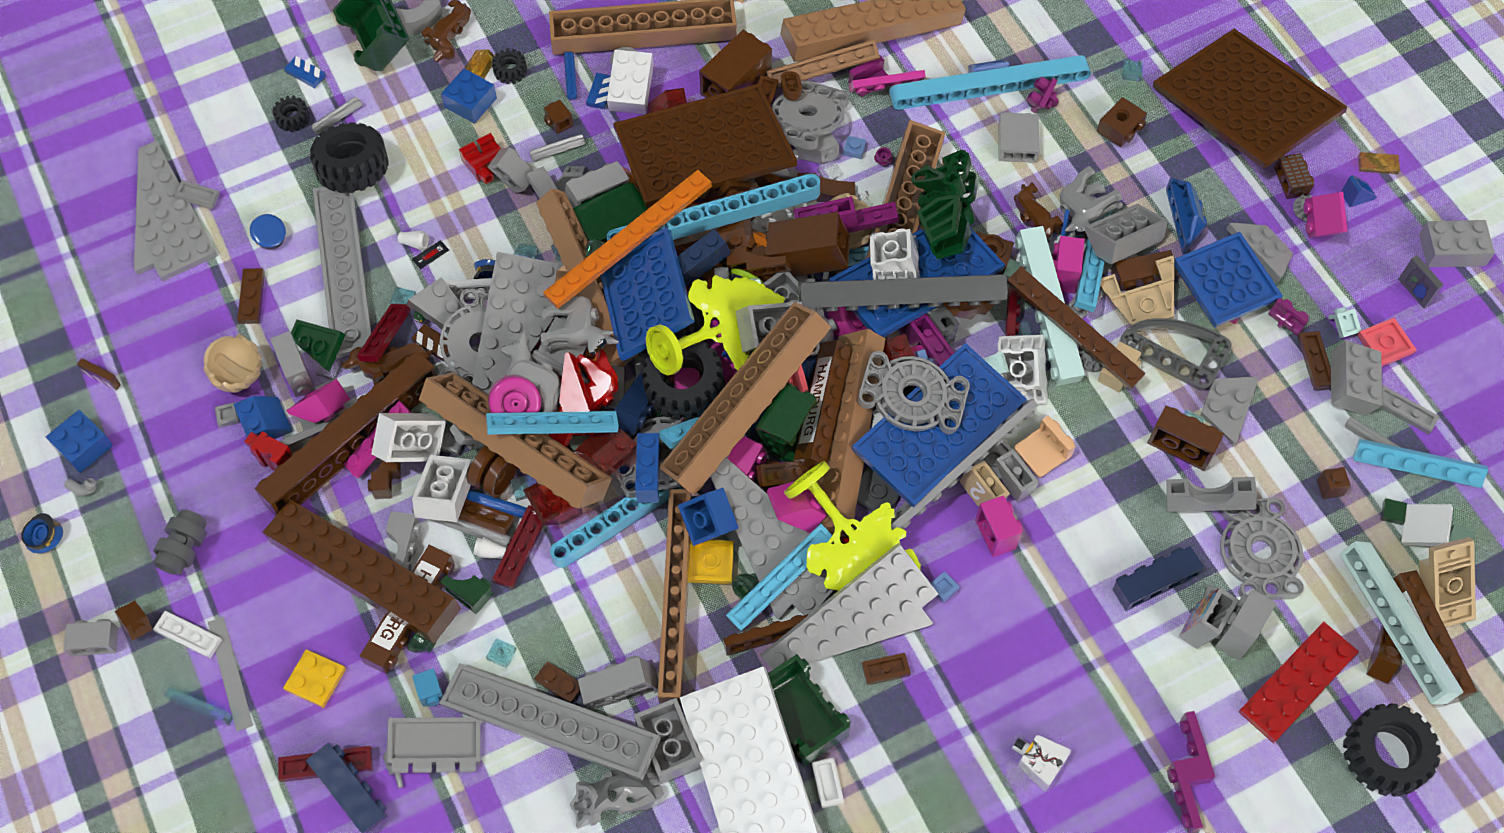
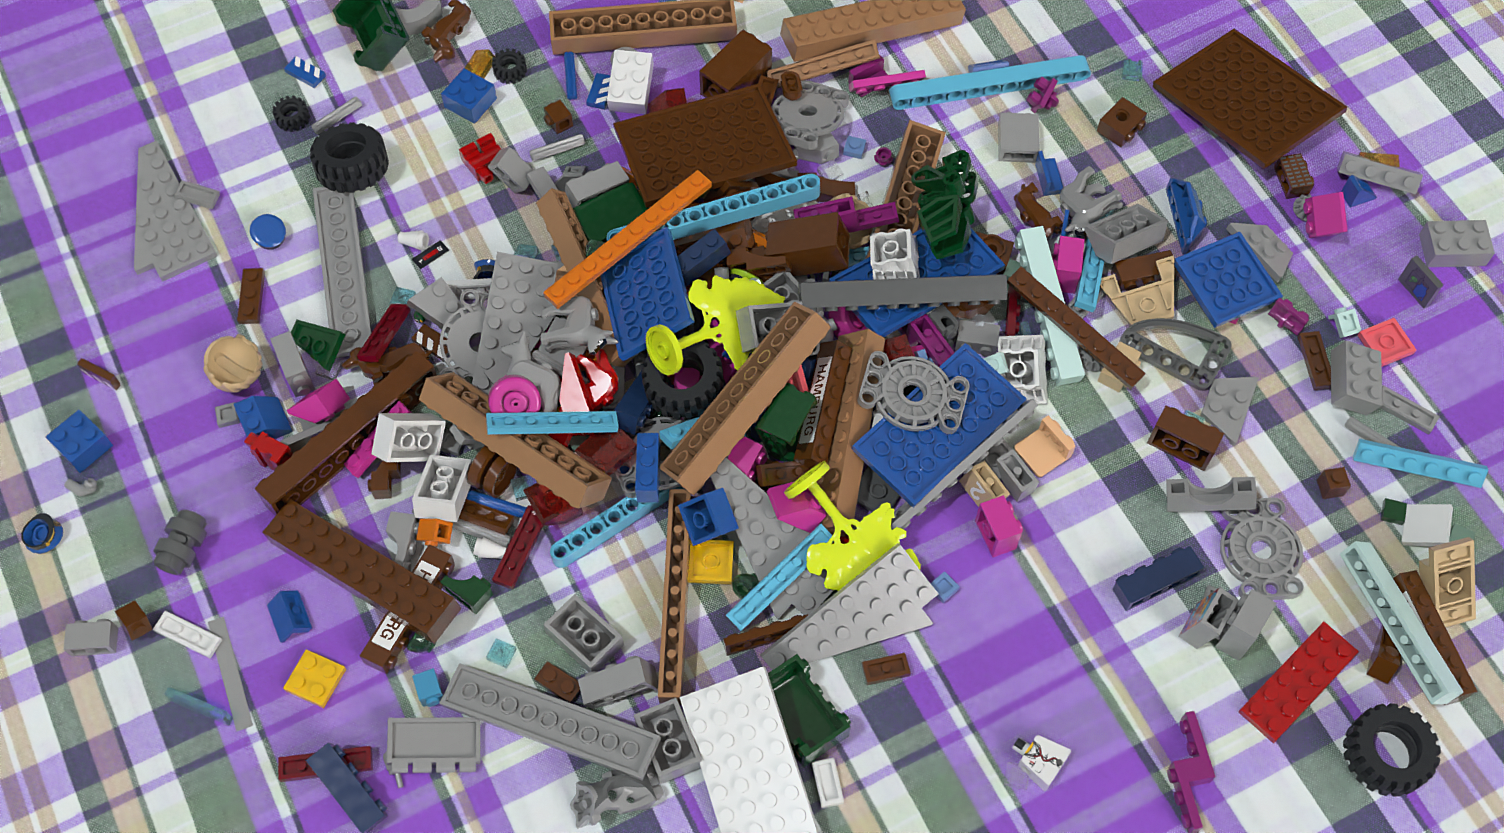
none -> blue panel [267,590,312,643]
none -> orange brick [416,519,453,547]
none -> light grey brick [543,594,624,672]
none -> light grey brick [955,320,1000,356]
none -> blue panel [1035,151,1063,196]
none -> light grey arch [1337,151,1423,194]

